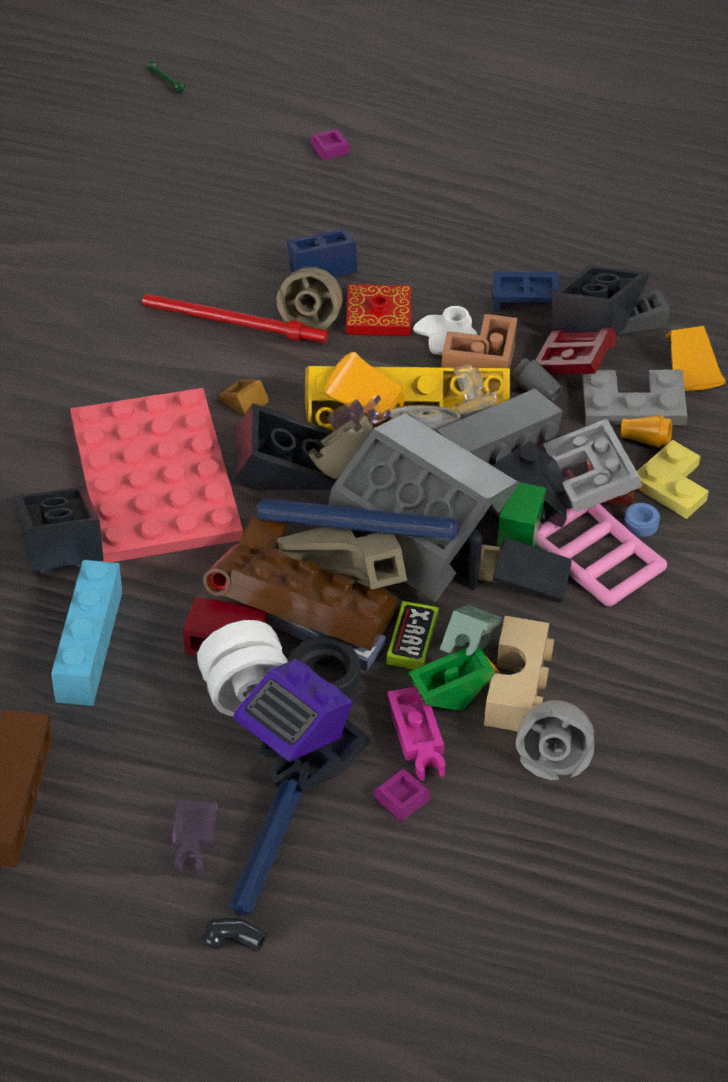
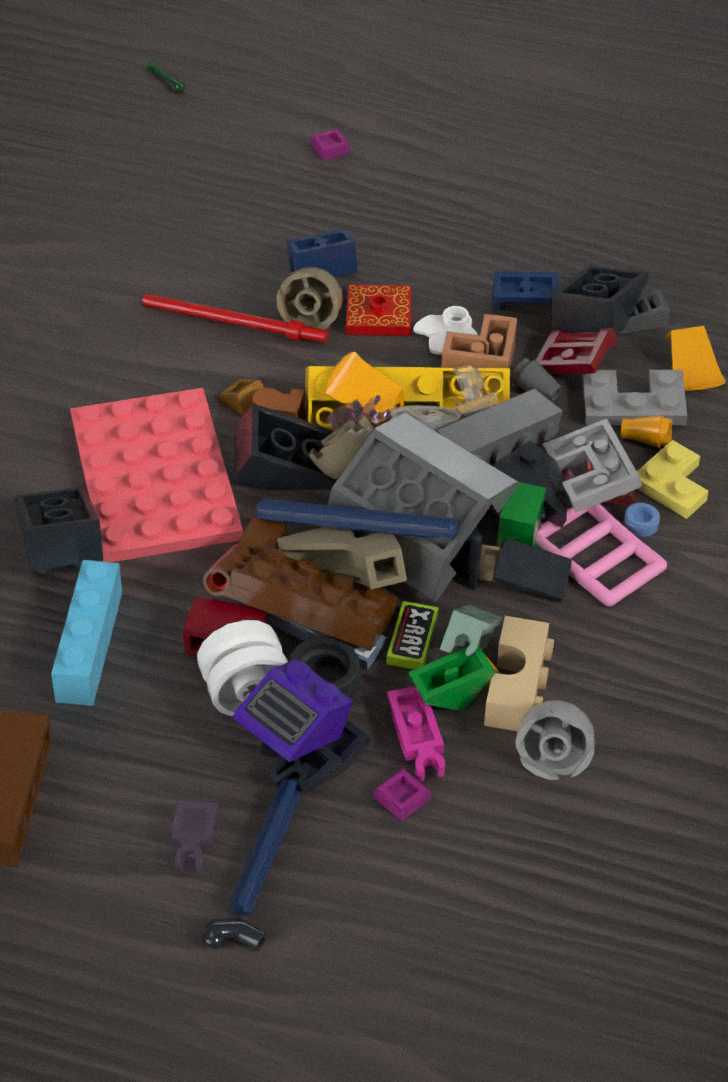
none -> dark orange leg [252,388,305,420]

